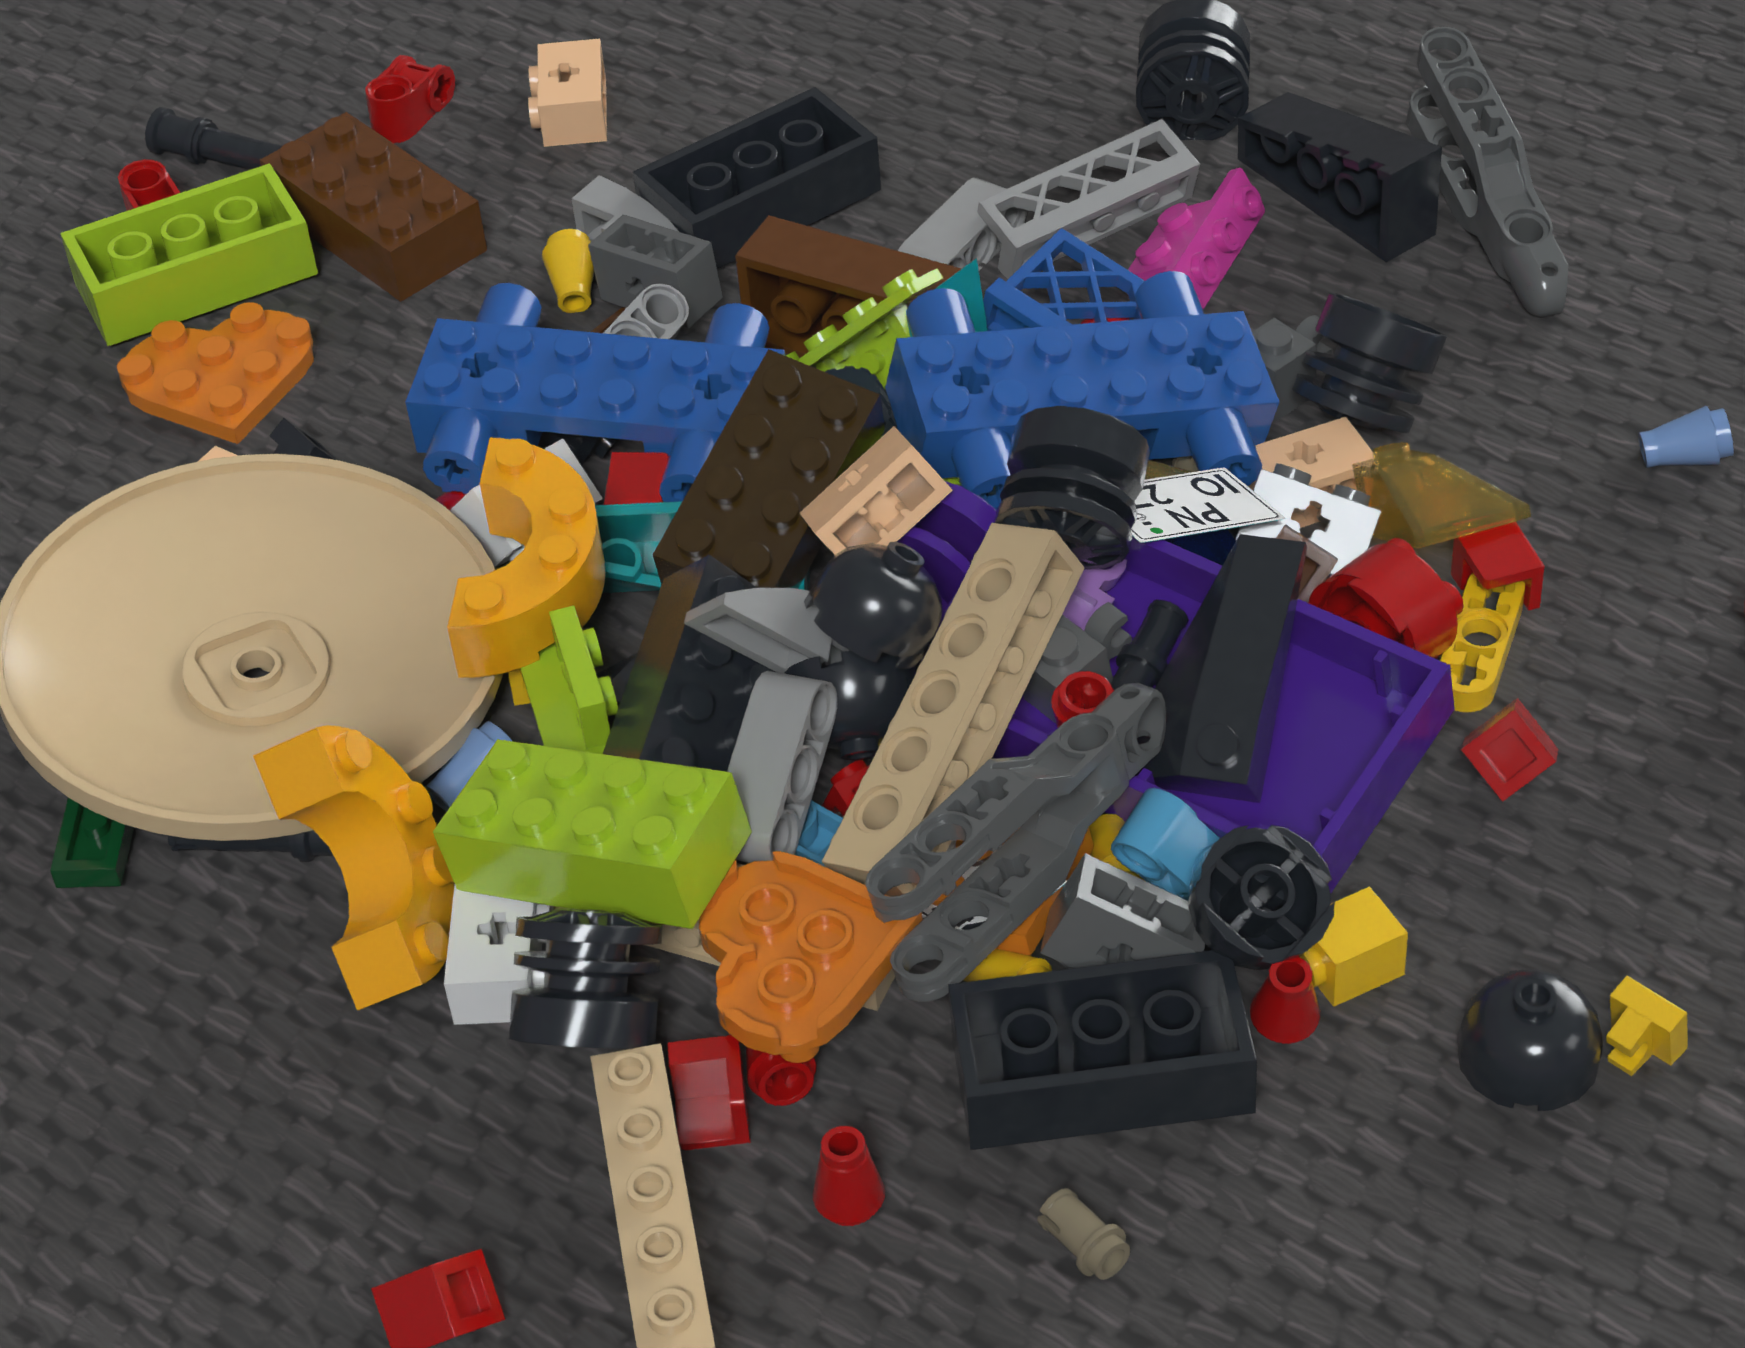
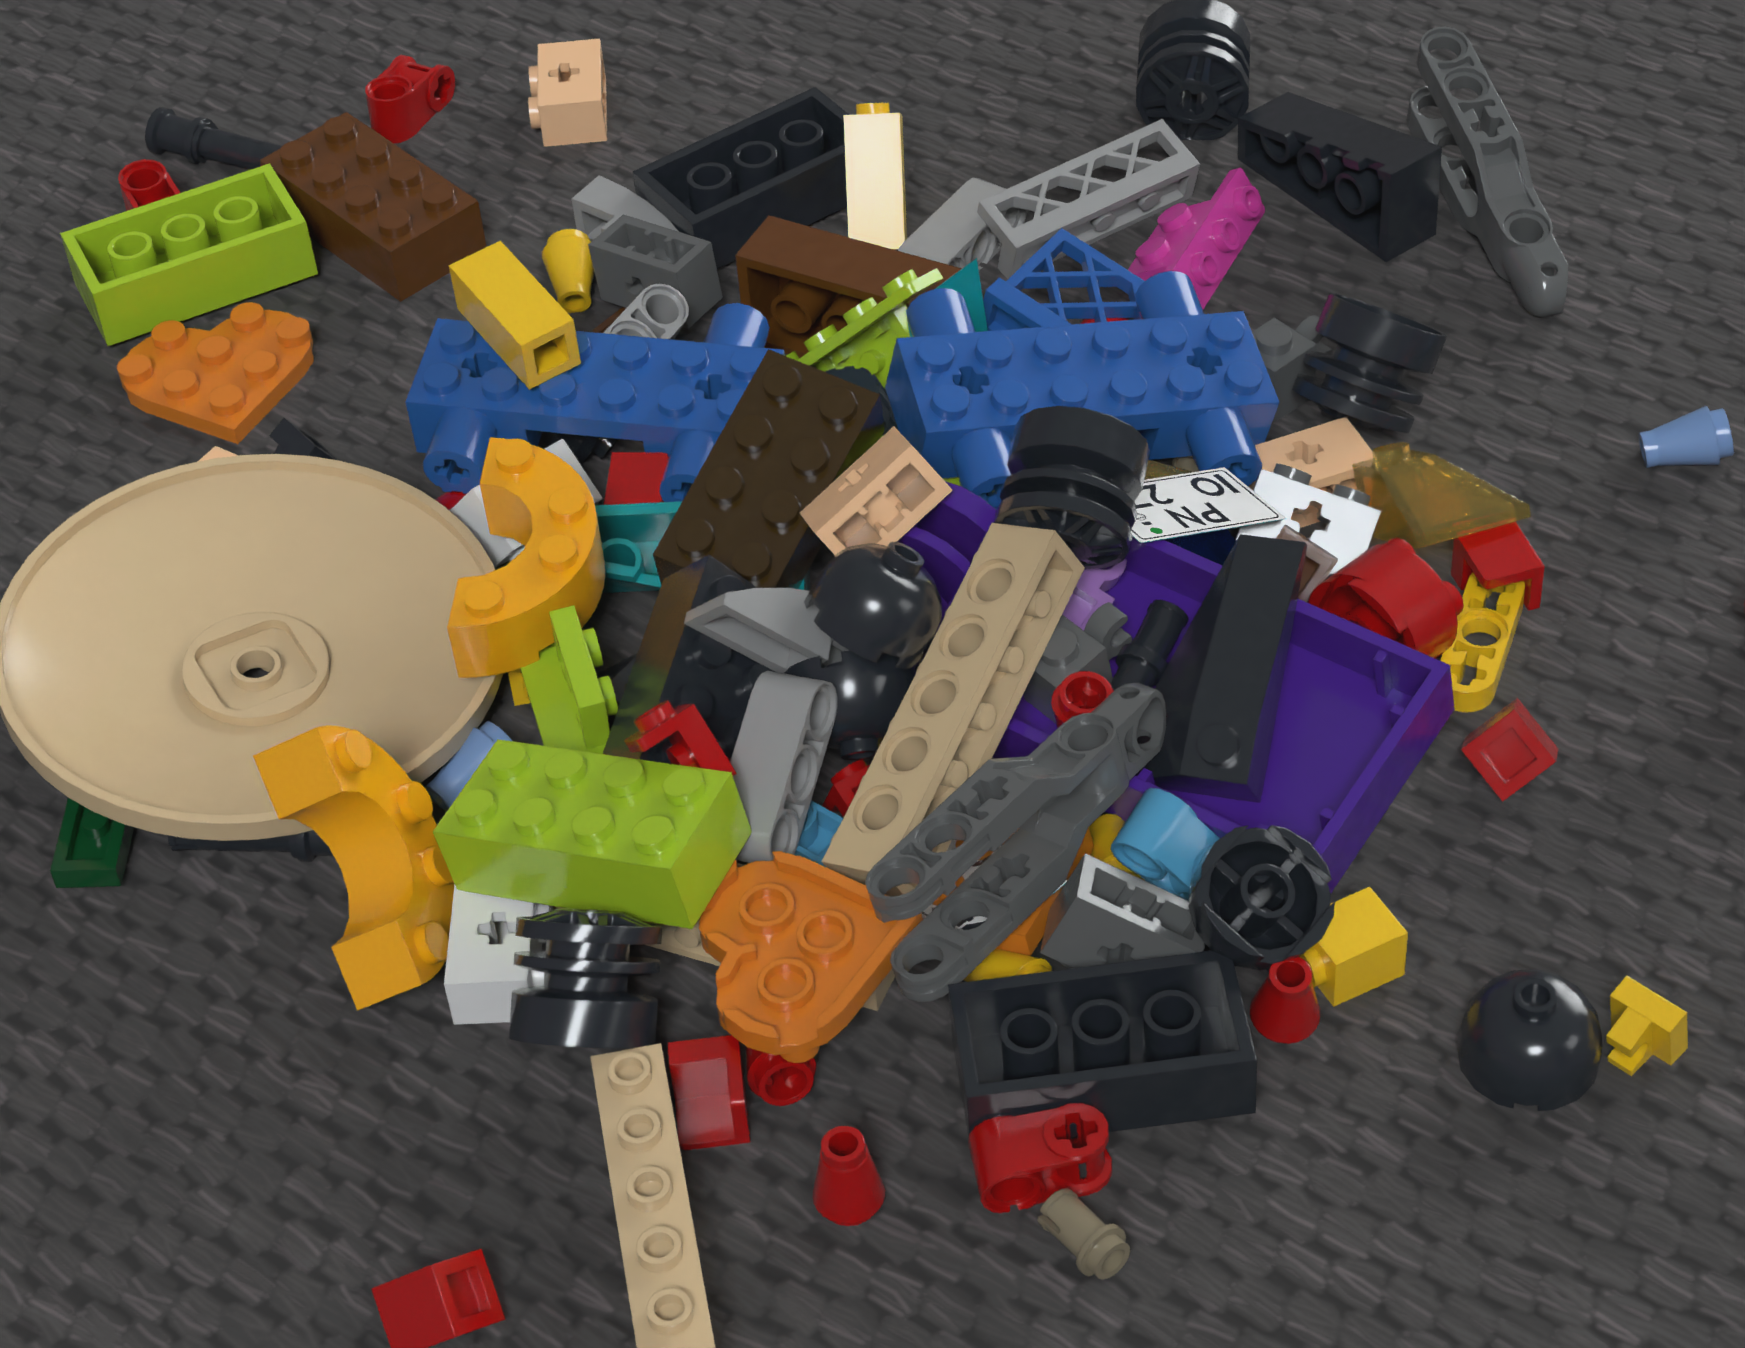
none -> yellow brick [449,240,581,390]
none -> red bracket [624,700,737,776]
none -> brick [843,103,907,250]
none -> red piece [968,1103,1112,1213]

